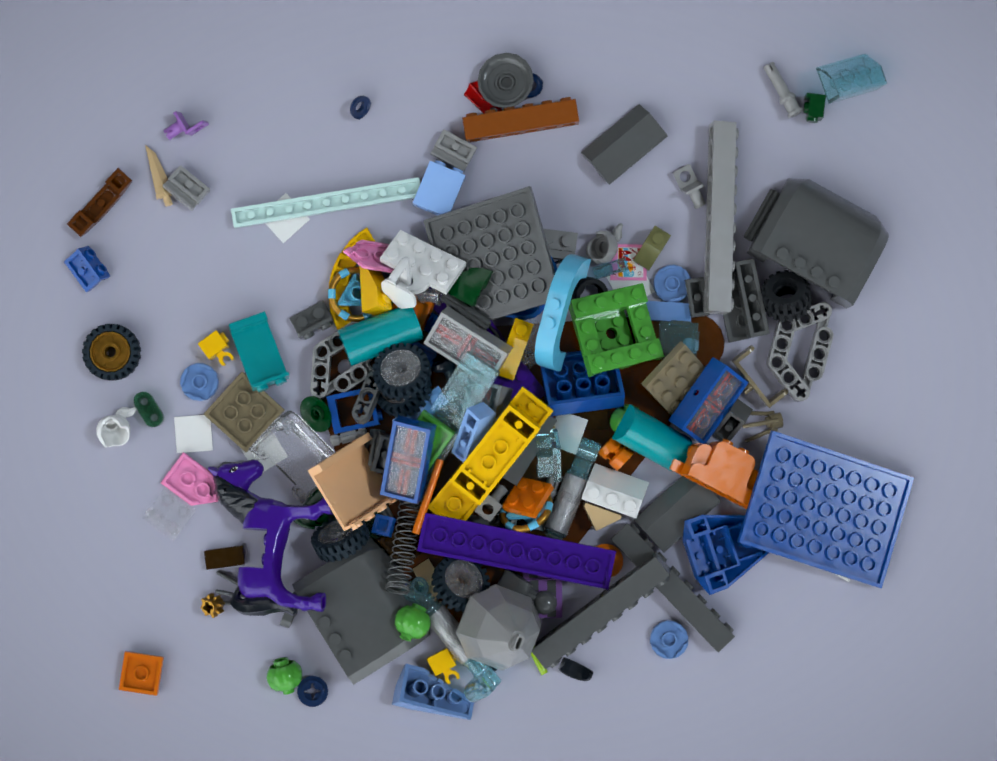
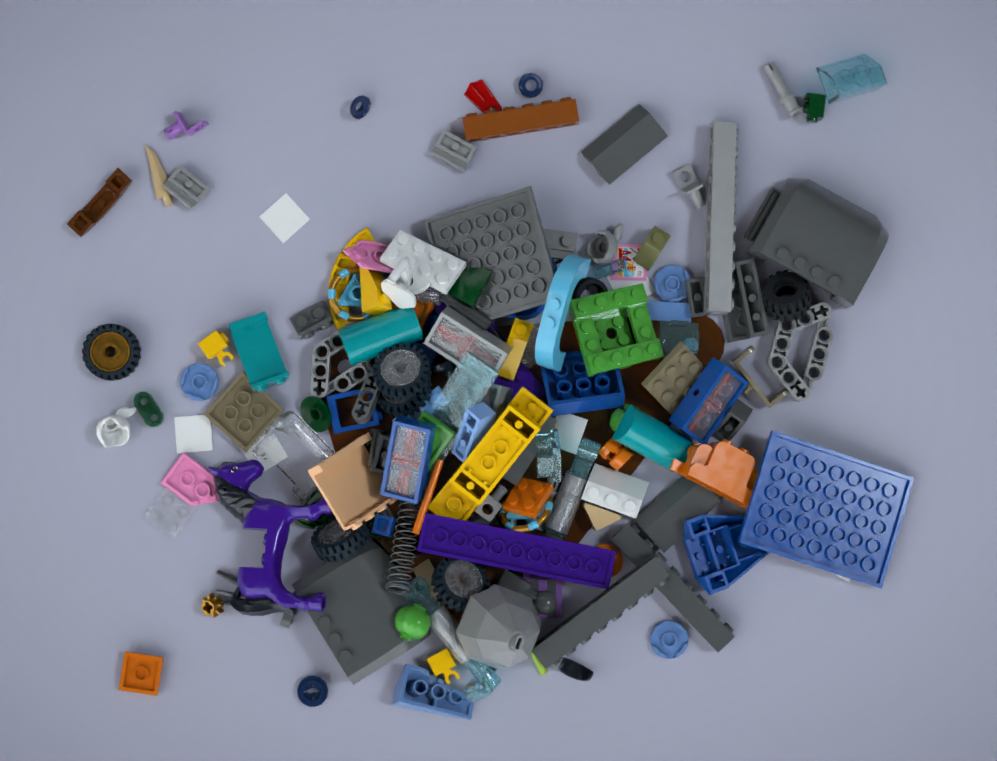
blue bracket [64,246,110,292] -> none
dark brown tile [204,545,245,570] -> none
light aqua plate [231,177,420,228] -> none
bright green plant [266,657,303,695] -> none
light grey axle [330,428,367,446] -> none
light blue panel [413,160,466,216] -> none
dark grey hat [477,53,534,108] -> none
dark tan plant [742,411,783,443] -> none

